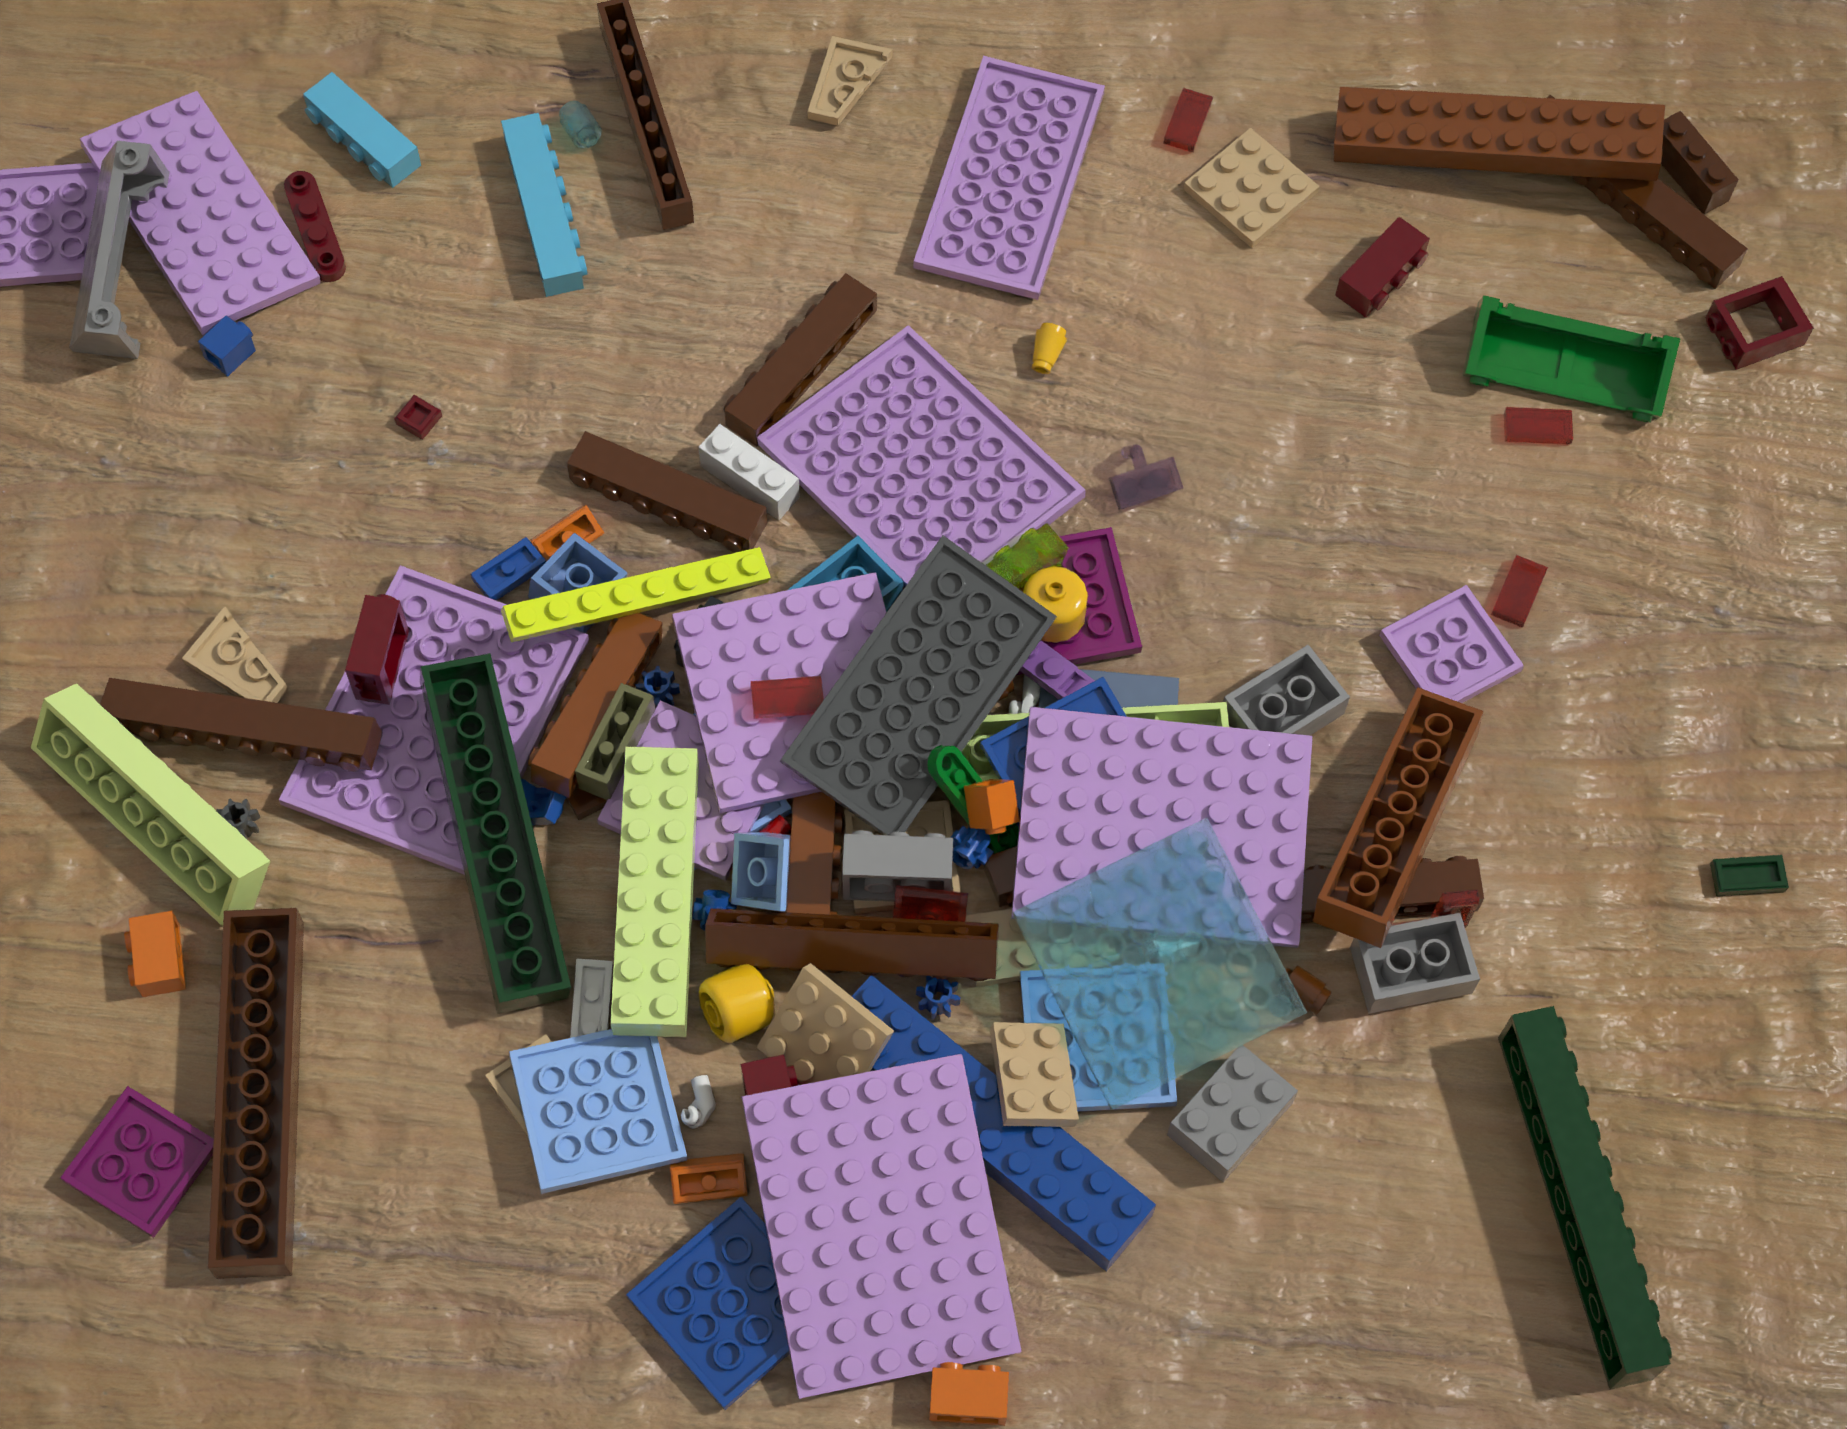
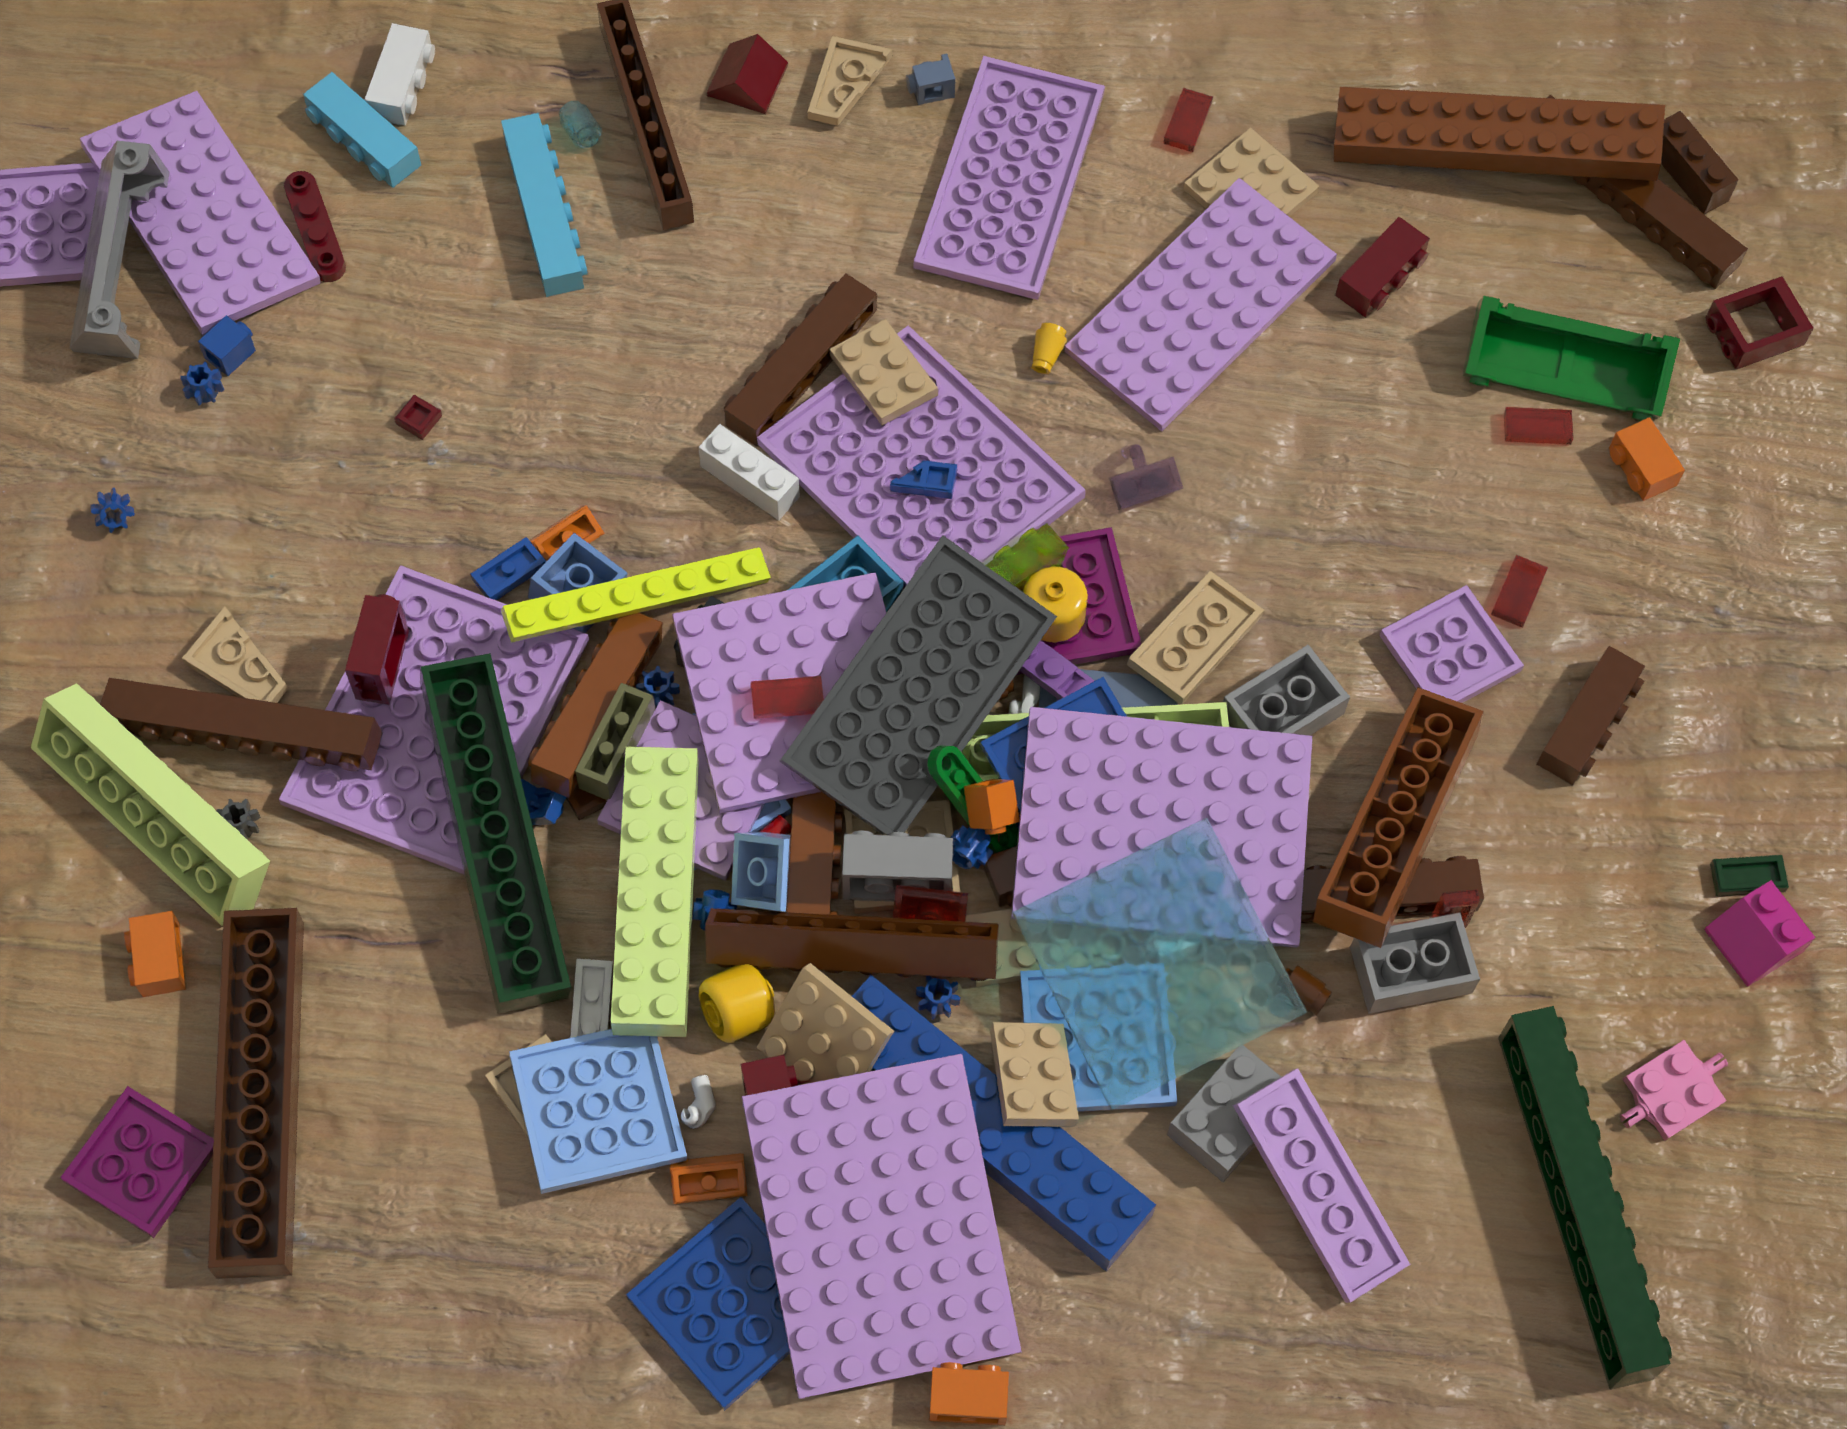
reddish brown brick [567,431,768,553] -> none
none -> blue gear [90,488,135,533]
none -> blue gear [180,362,224,406]
none -> white brick [364,23,435,126]
none -> dark red slope [707,34,788,114]
none -> tan plate [829,319,938,426]
none -> blue tile [890,460,958,499]
none -> sand blue brick [906,54,955,105]
none -> lavender plate [1064,178,1337,432]
none -> tan plate [1127,571,1264,704]
none -> lavender plate [1233,1068,1411,1303]
none -> reddish brown brick [1537,646,1645,785]
none -> orange brick [1609,417,1685,501]
none -> bright pink plate [1620,1040,1728,1141]
none -> dark pink slope [1704,880,1816,987]

